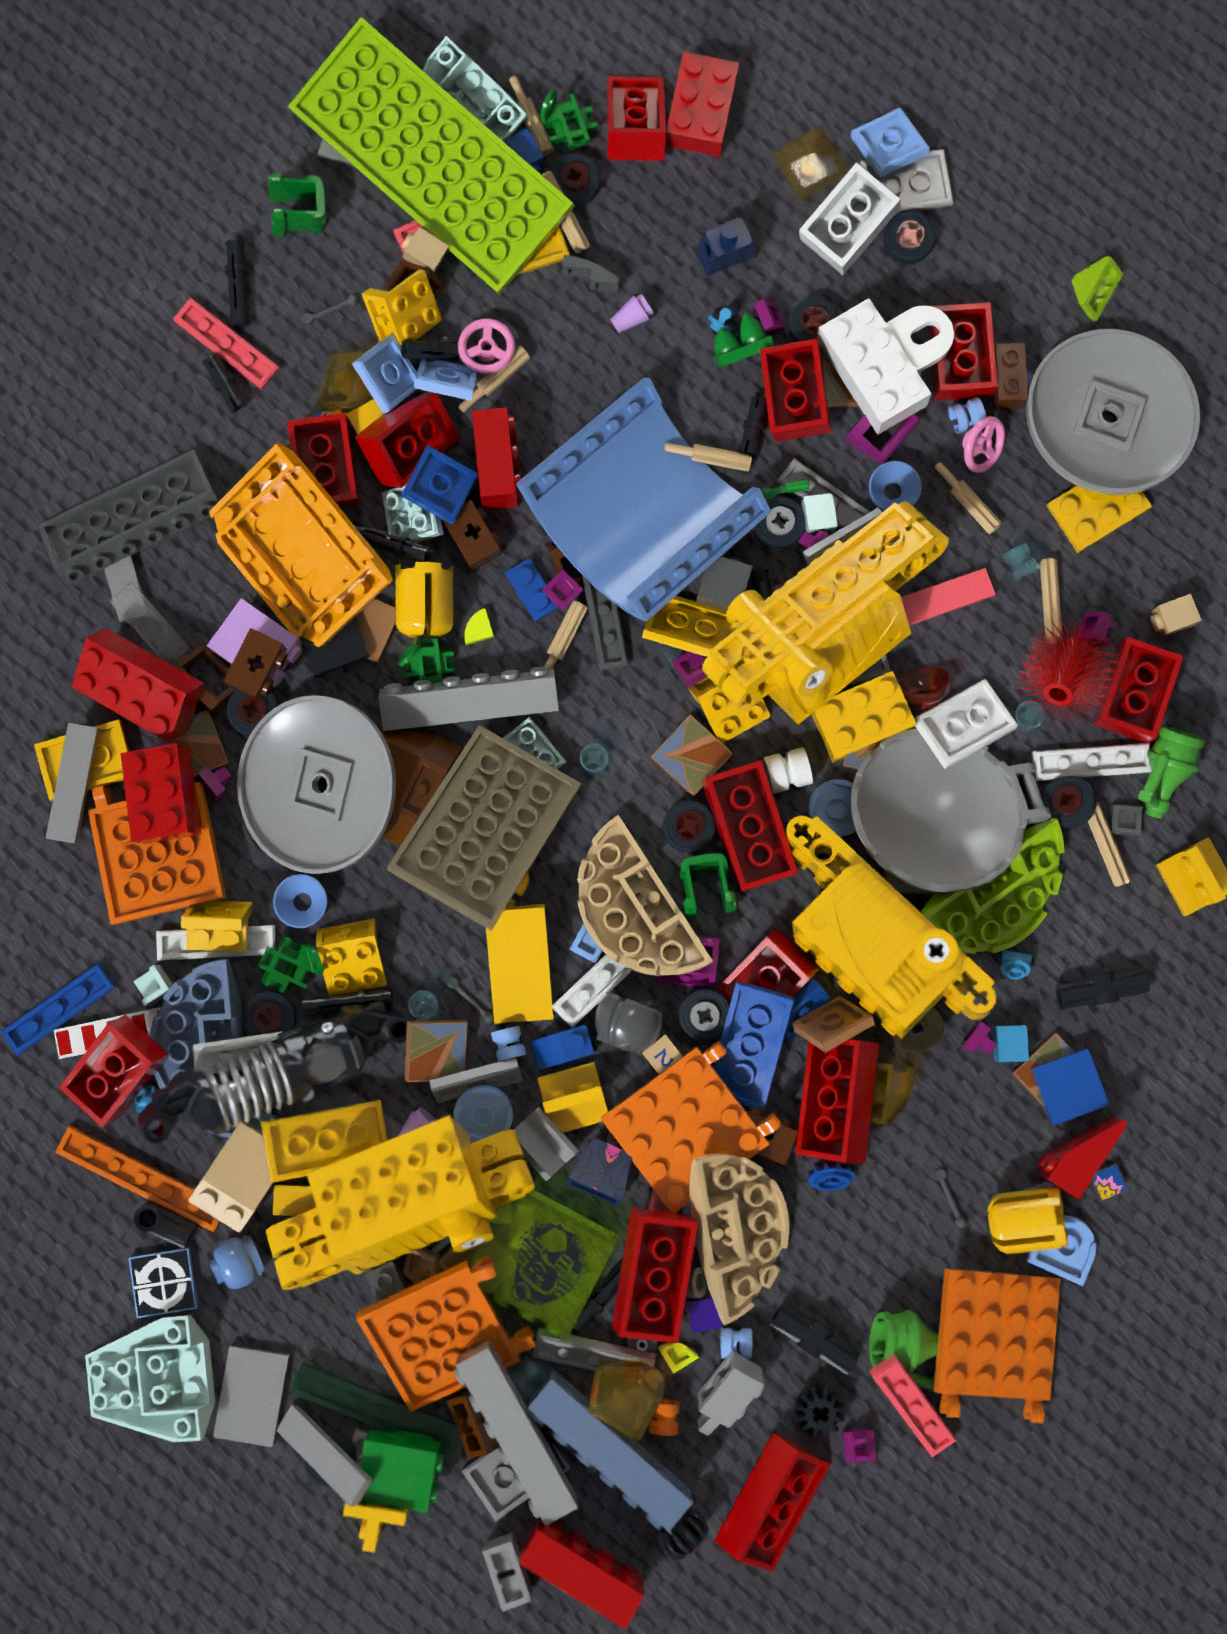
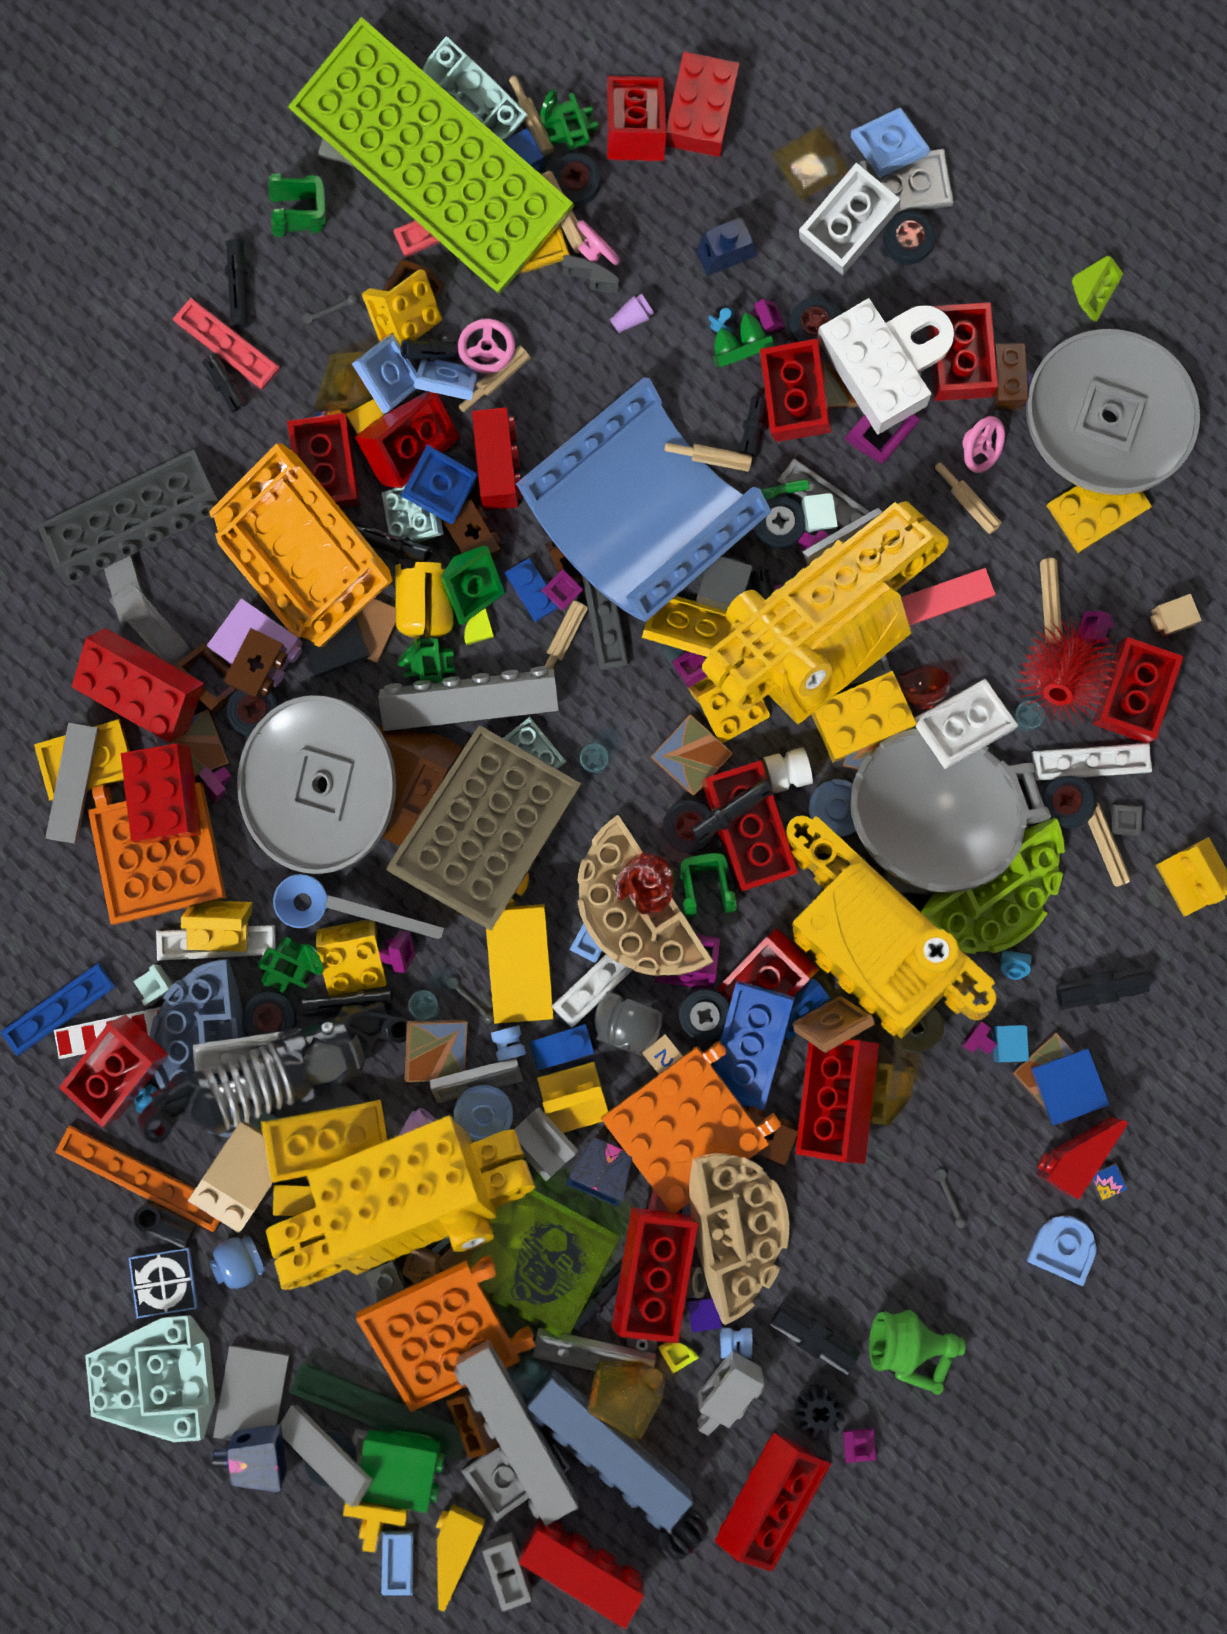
tan brick [401,227,449,273] -> none
orange wheel [649,1399,680,1436] -> none
blue gear [807,1161,856,1191] -> none
medium blue piece [868,461,922,511] -> none
coral tile [869,1354,957,1457] -> none
orange plate [934,1268,1060,1423] -> none
light blue wheel [948,397,986,434] -> none
yellow cylinder [988,1187,1069,1254] -> none
clear light blue wheel [1002,542,1041,582] -> none
bright green piece [1138,726,1205,819] -> none
none -> dark blue torso [212,1424,287,1492]
none -> light grey tile [324,895,444,939]
none -> magenta tile [379,931,416,973]
none -> light blue tile [382,1530,414,1595]
none -> yellow slope [435,1504,485,1612]
none -> green slope [441,545,505,625]
none -> bright pink piece [577,220,620,265]
none -> clear red helmet [615,853,675,915]
none -> black pin [690,778,774,844]

